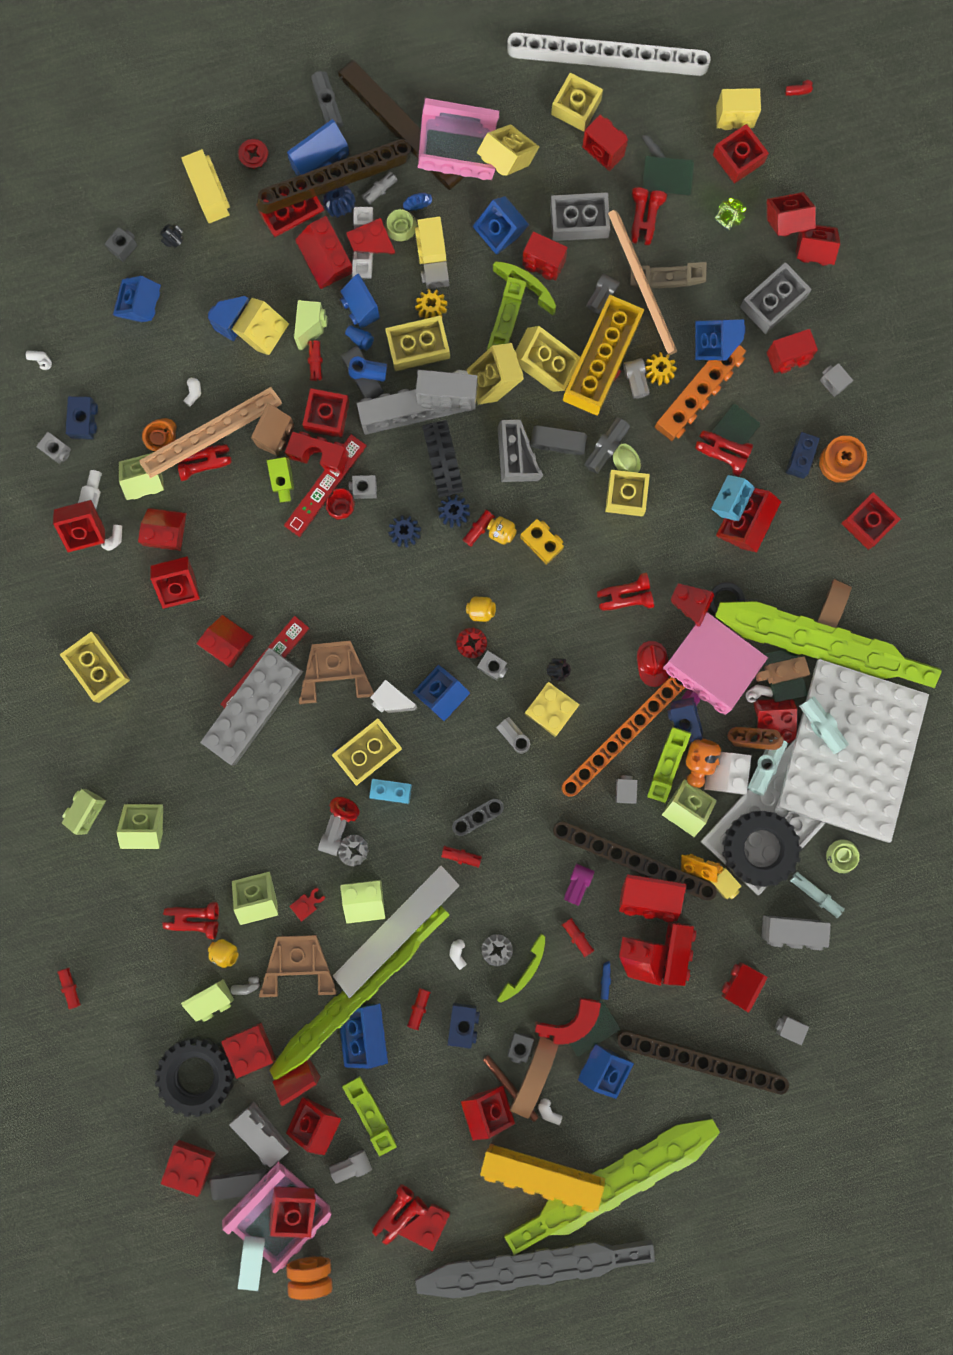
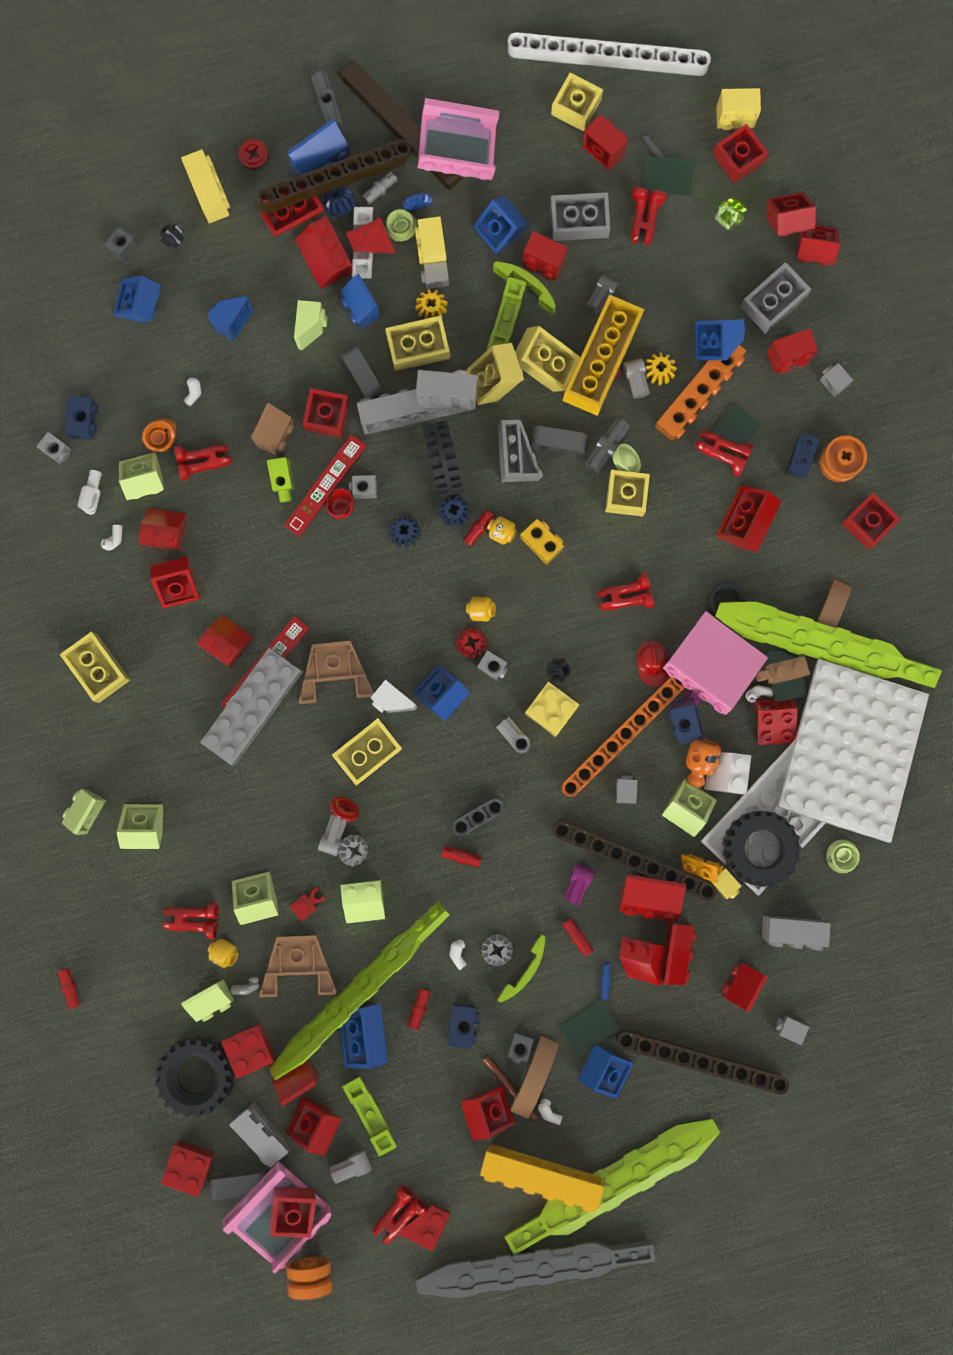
white arm [26,350,52,370] -> none
red brick [53,500,105,552] -> none
light nougat plate [139,387,282,479] -> none
light yellow brick [232,298,289,355] -> none
light aqua beam [238,1236,265,1291] -> none
red arch [285,432,349,474] -> none
red pin [308,340,323,381] -> none
white sticker [333,866,460,998] -> none
blue cone [345,325,374,350] -> none
blue piece [348,356,387,381] -> none
medium azure brick [369,779,412,804] -> none
light yellow brick [477,124,539,176] -> none
red arch [535,997,601,1044] -> none
light nougat tile [608,210,677,355] -> none
dark tan slope [630,262,707,288] -> none
lime slope [647,727,691,803] -> none
red wing [671,583,714,627] -> none
medium azure brick [711,475,755,521] -> none
dark orange beam [728,727,784,750] -> none
light aqua piece [747,737,788,796] -> none
red arm [786,80,813,96] -> none
light aqua pin [790,871,845,918] -> none
light aqua piece [799,696,849,754] -> none

